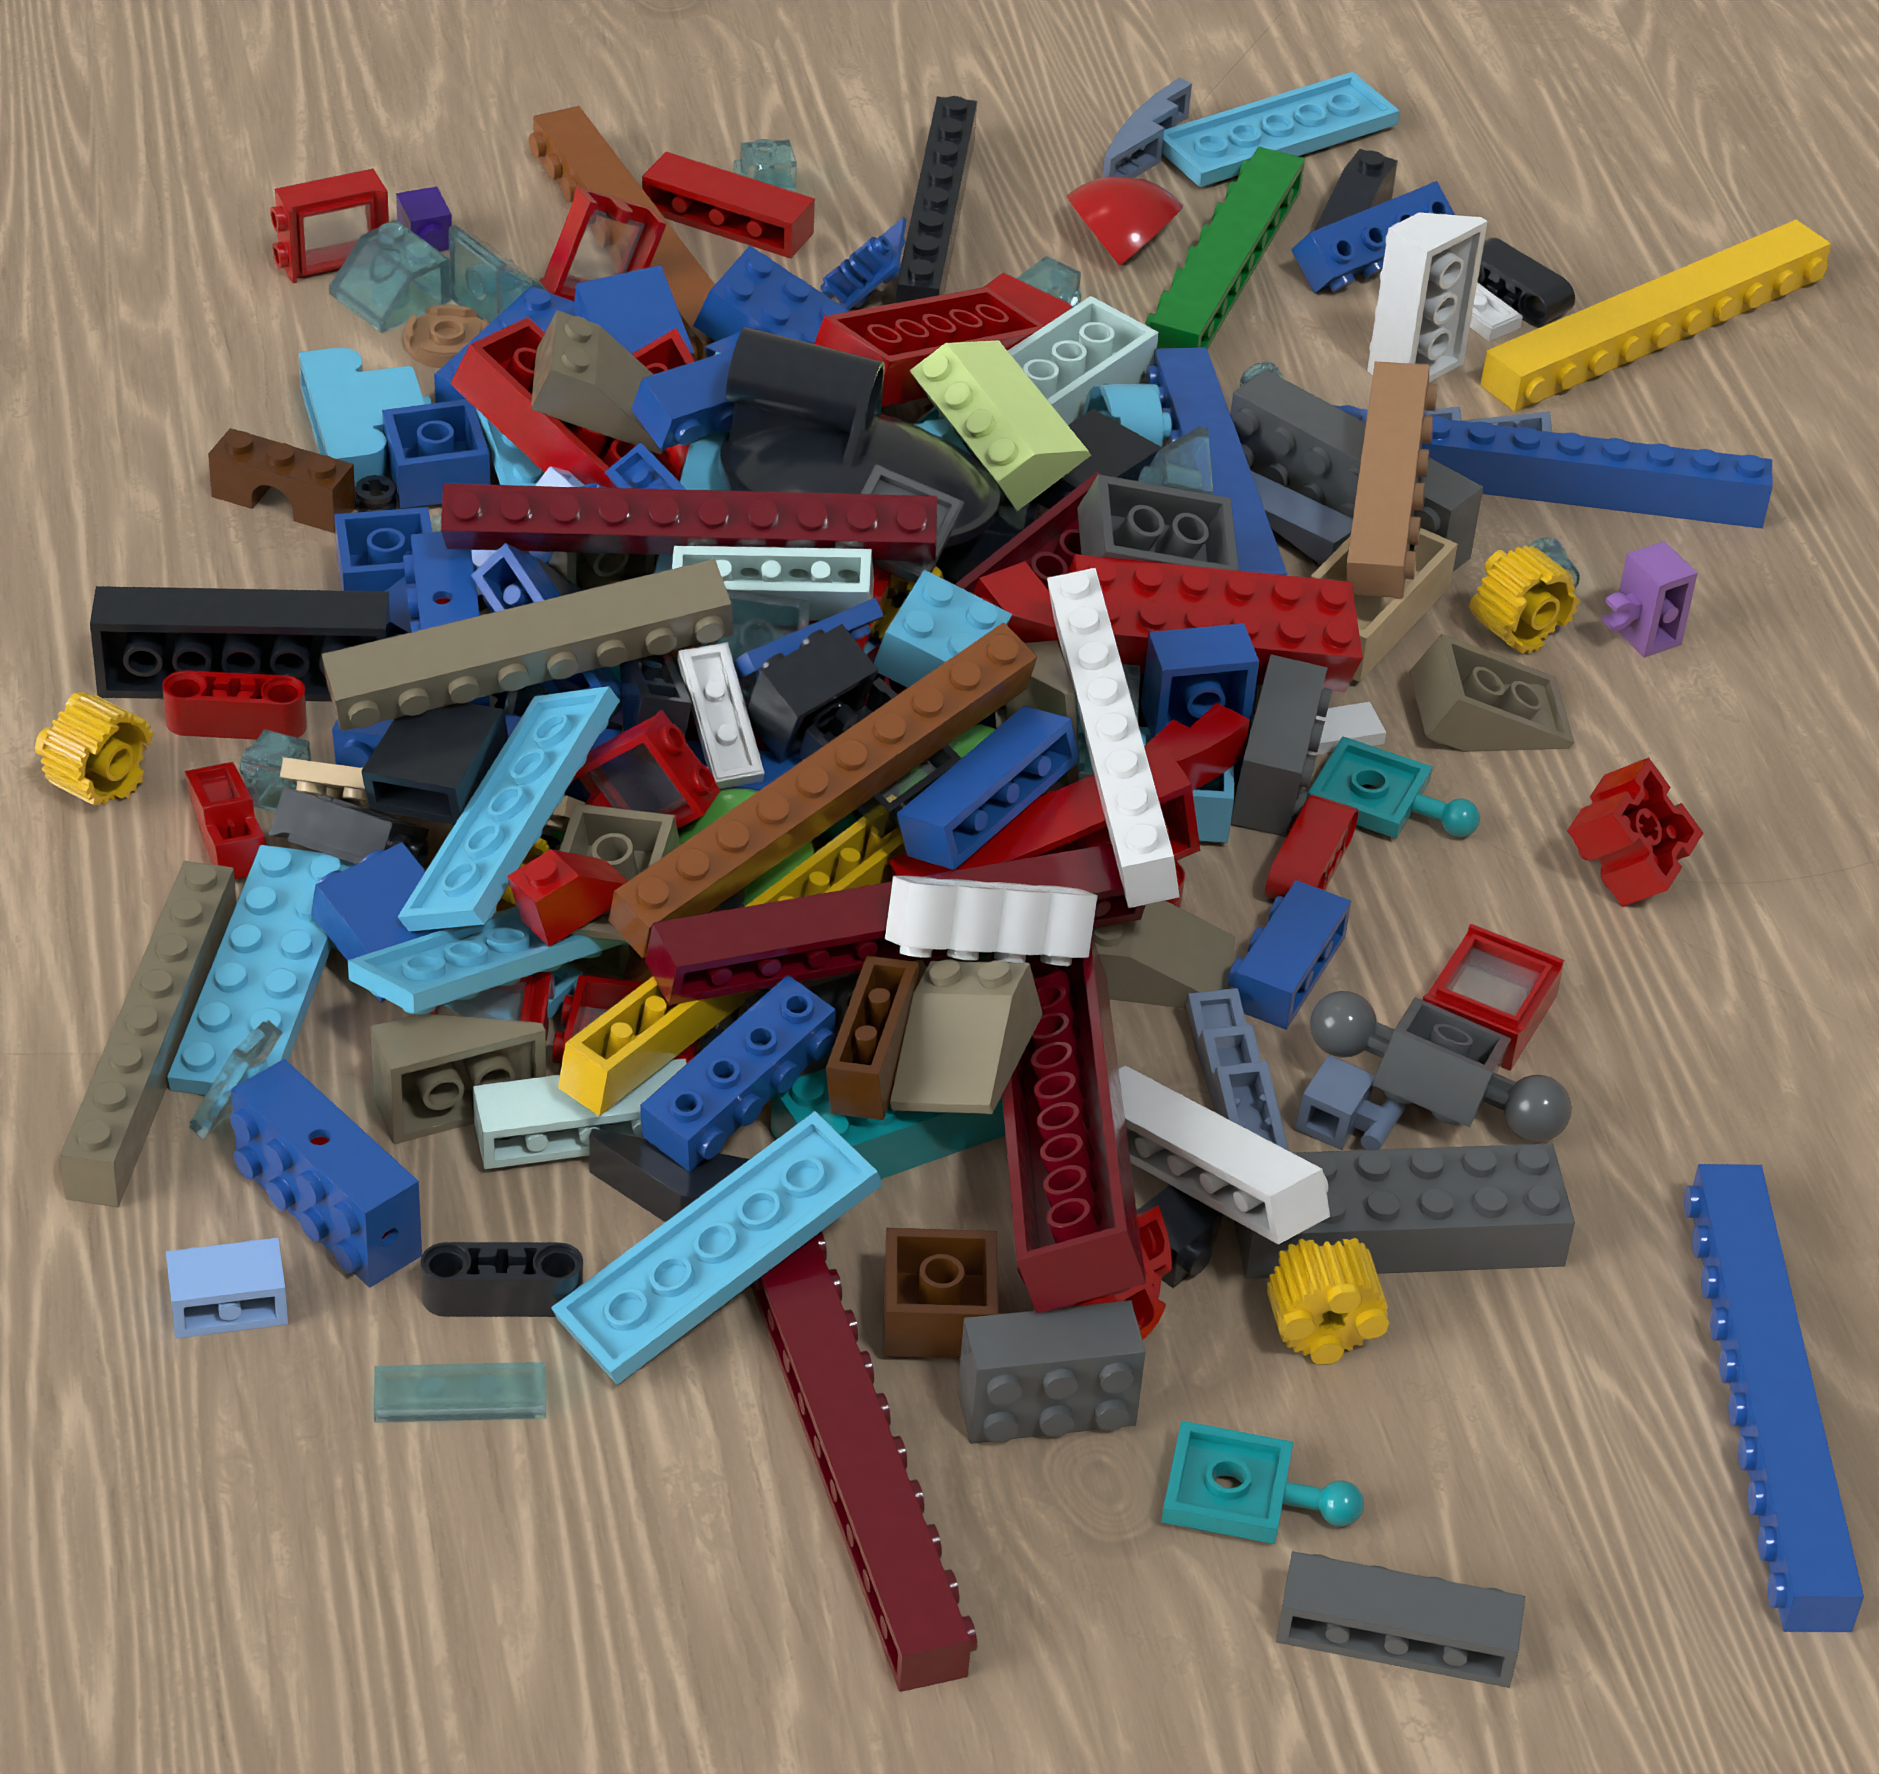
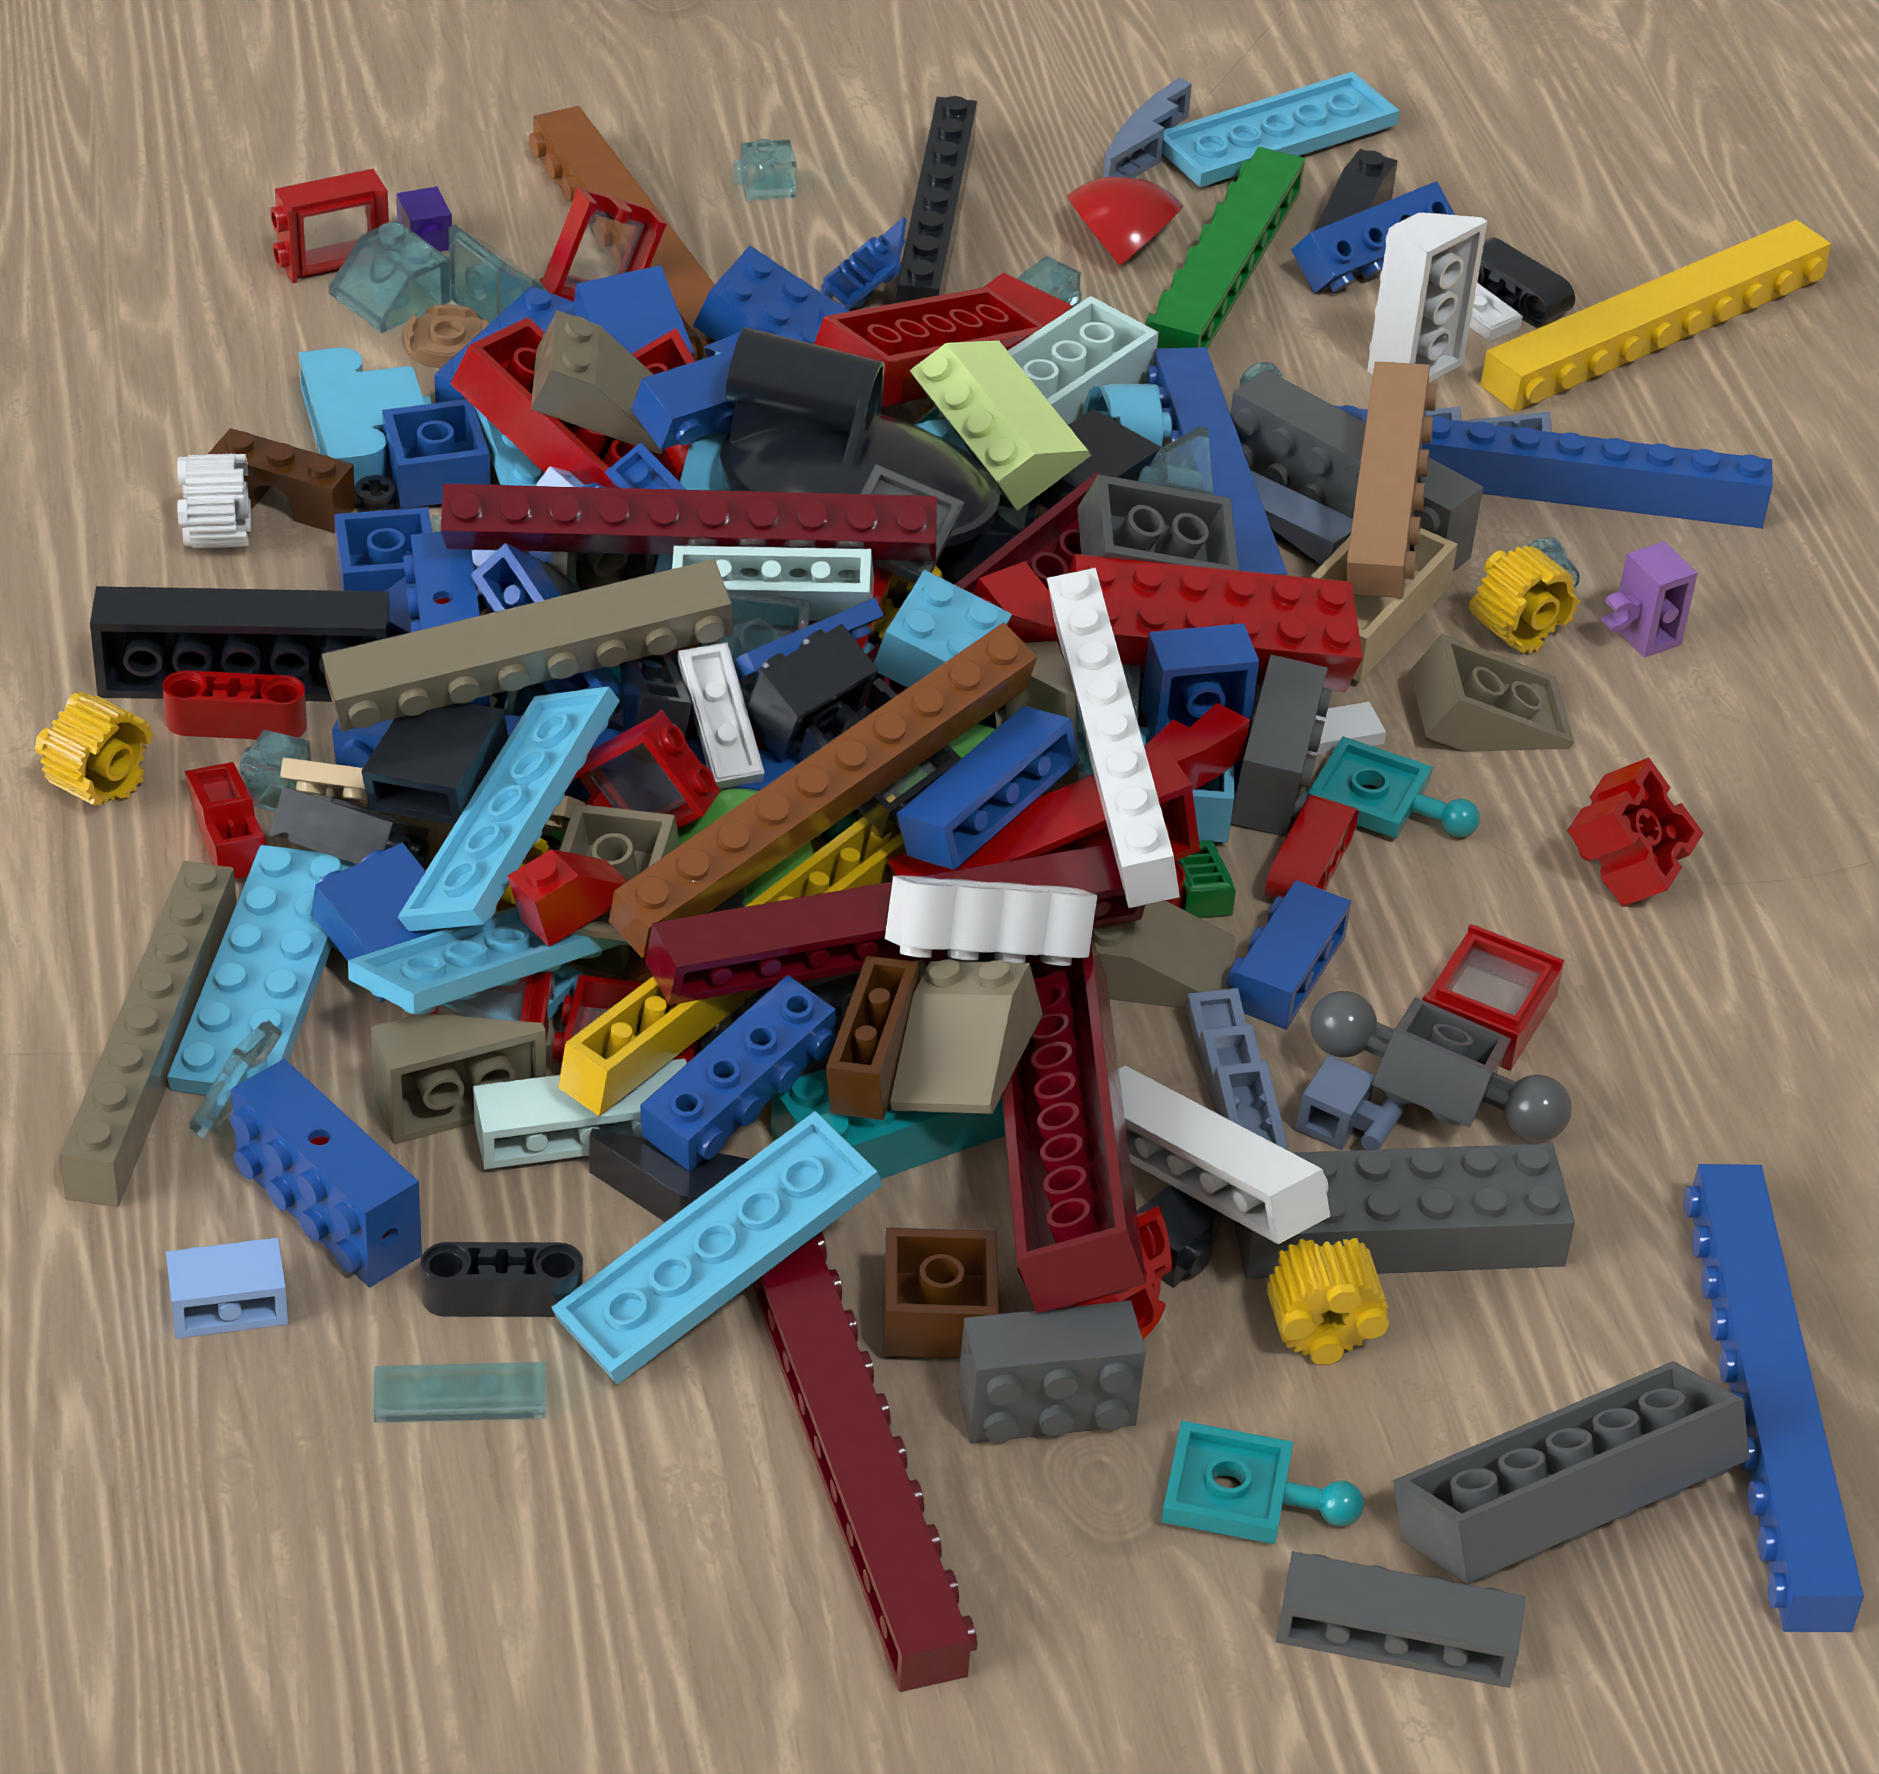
red brick [642,151,815,259] -> none
none -> white brick [177,454,251,548]
none -> green slope [1177,840,1236,918]
none -> dark grey brick [1393,1361,1750,1584]

